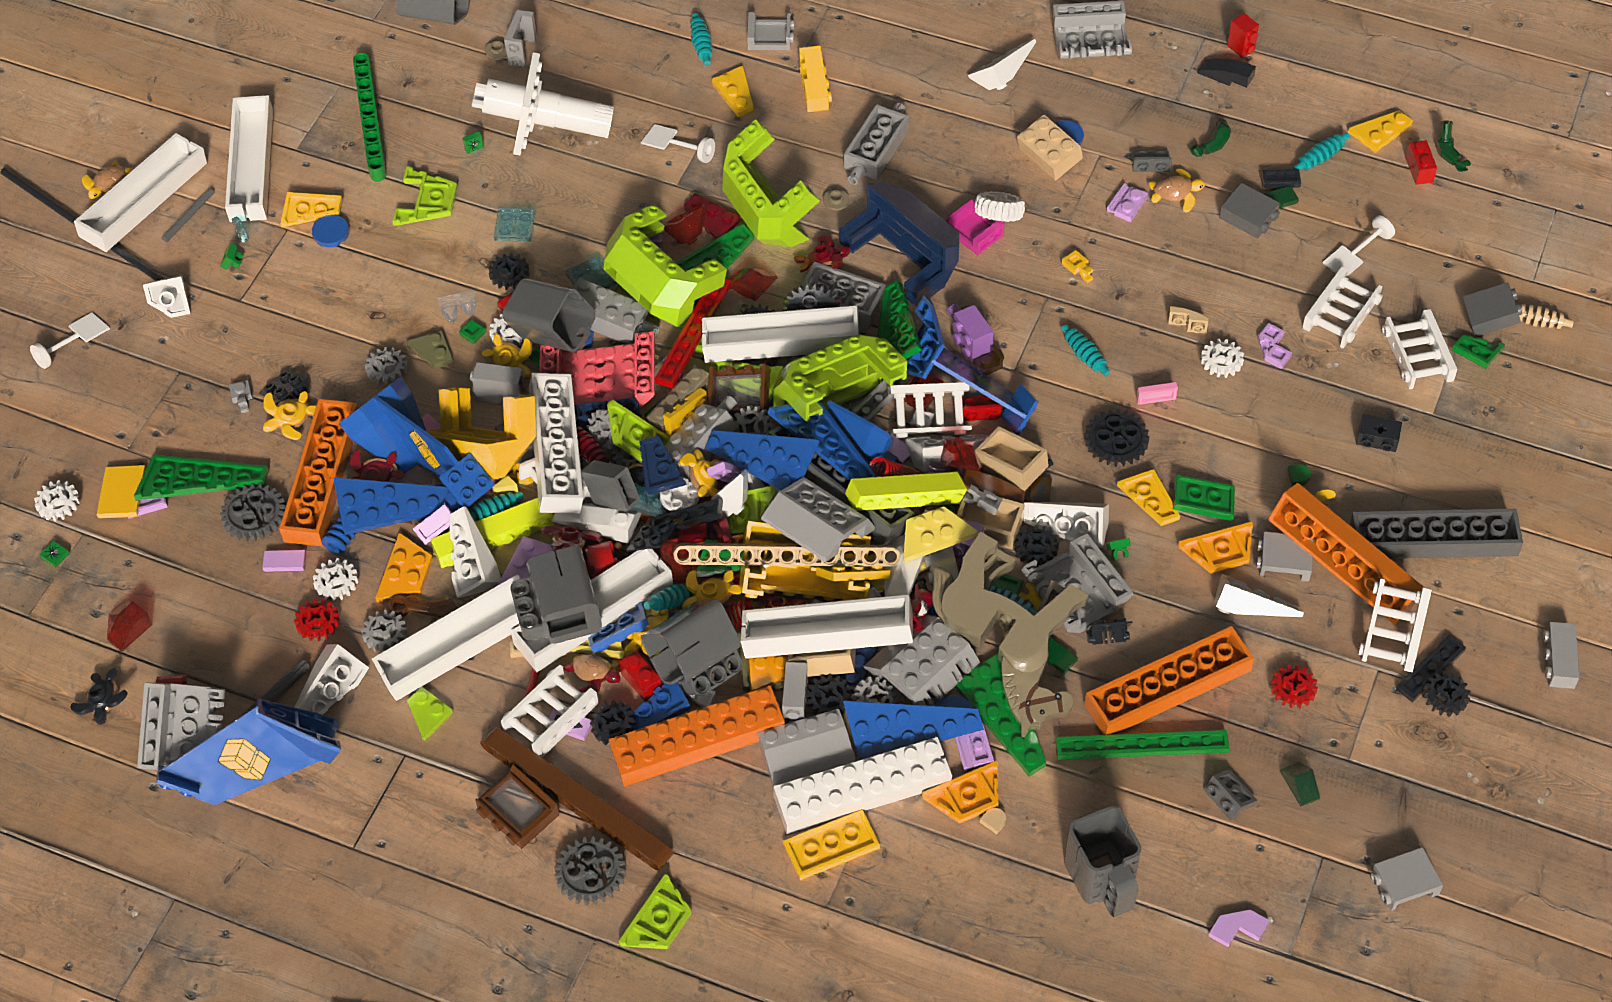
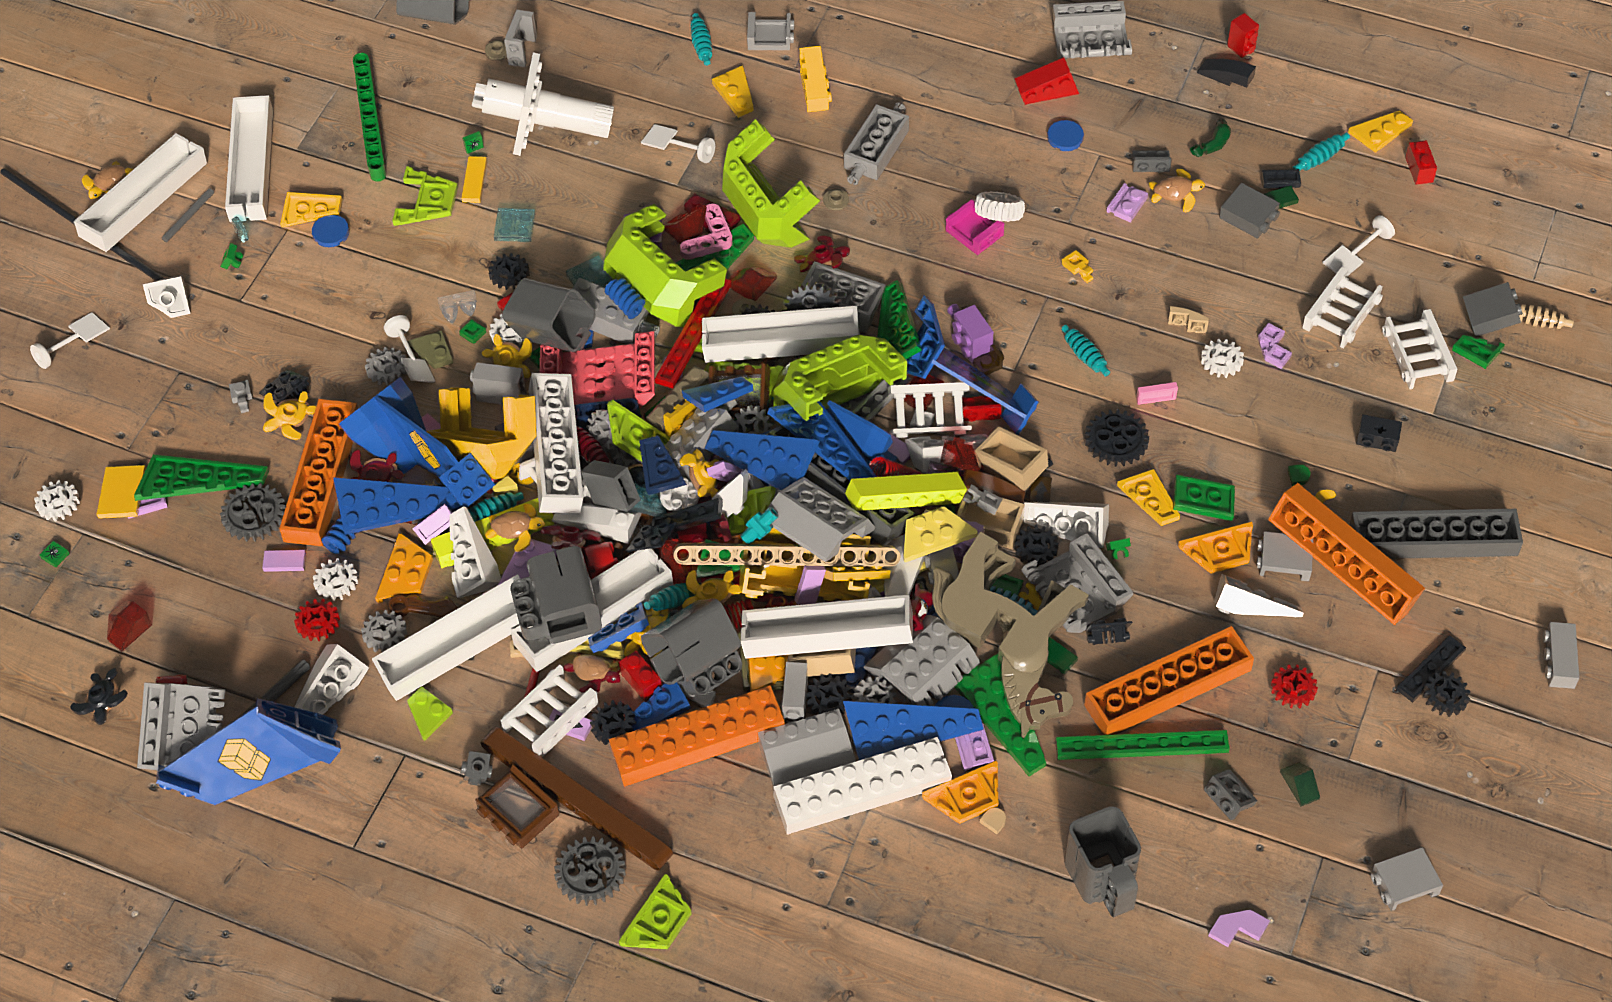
yellow tile [783,809,880,880] -> none
dark blue wedge [839,182,960,307] -> none
white wedge [968,39,1036,90] -> none
tan piece [1017,115,1083,181] -> none
white fence [1358,577,1432,672] -> none
dark green arm [1437,120,1471,172] -> none
none -> white piece [384,315,435,383]
none -> dark grey brick [460,751,493,786]
none -> yellow tile [462,156,487,203]
none -> animal [485,504,545,552]
none -> blue piece [604,278,646,319]
none -> bright pink beam [680,204,733,260]
none -> blue wing [682,377,753,412]
none -> teal axle [740,507,779,545]
none -> lavender tile [794,566,826,604]
none -> red wedge [1014,57,1079,105]

